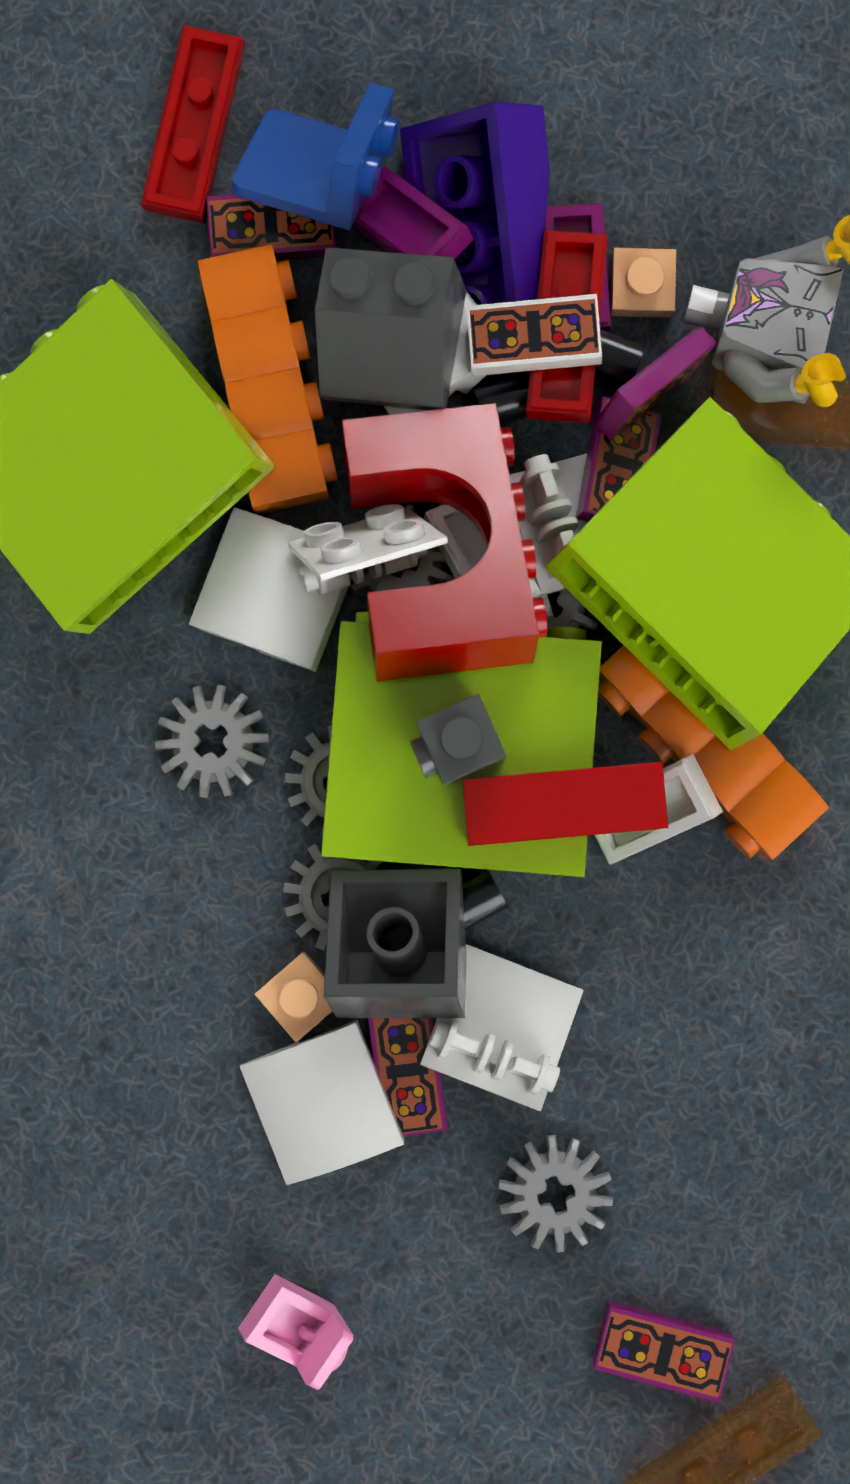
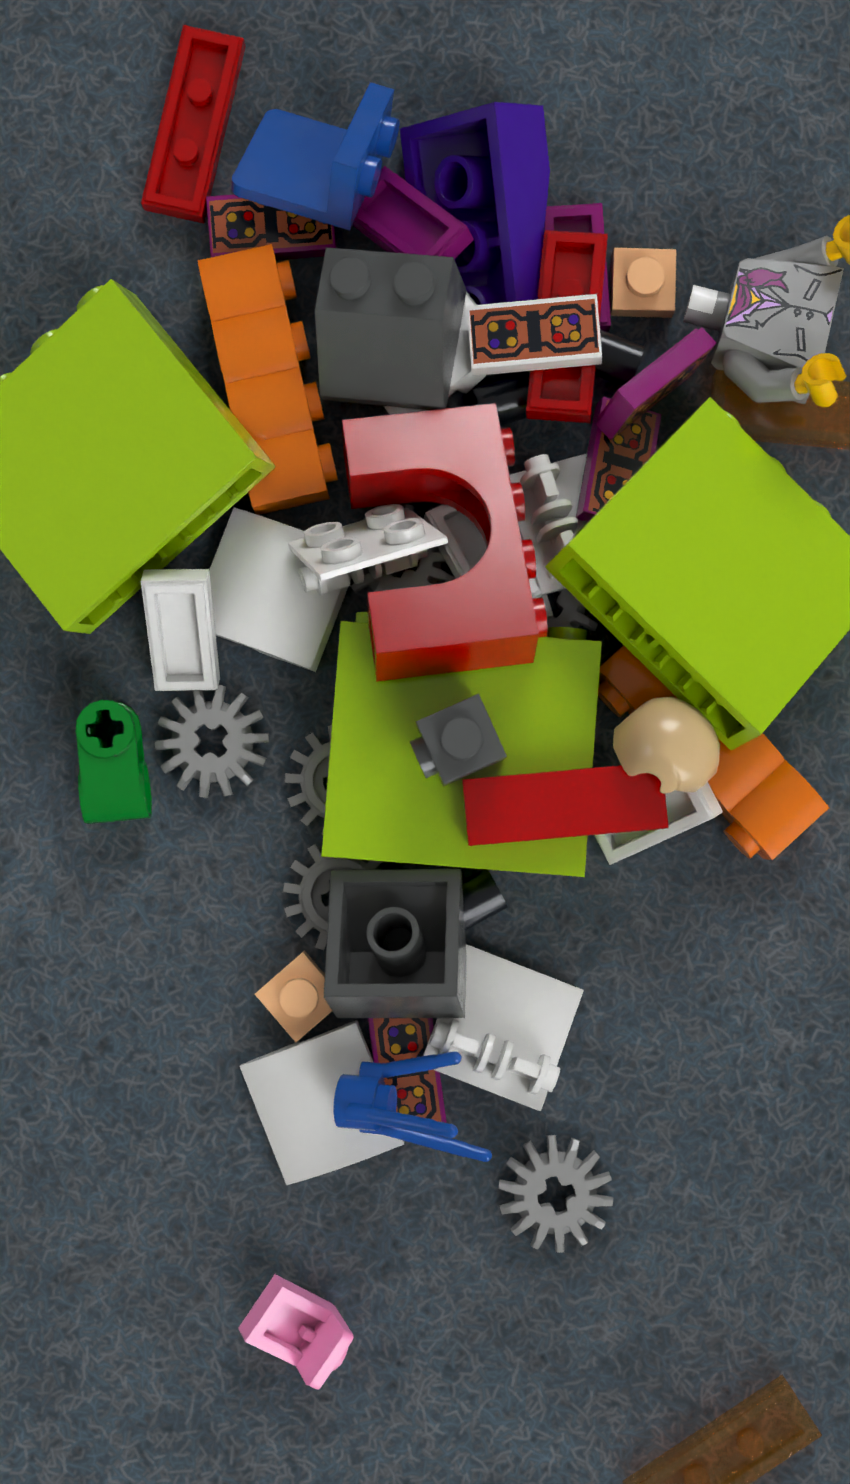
tile [592,1300,735,1403] -> none
none -> green piece [75,700,152,824]
none -> white tile [141,569,220,691]
none -> blue plant [333,1051,492,1162]
none -> tan hair [613,696,720,794]

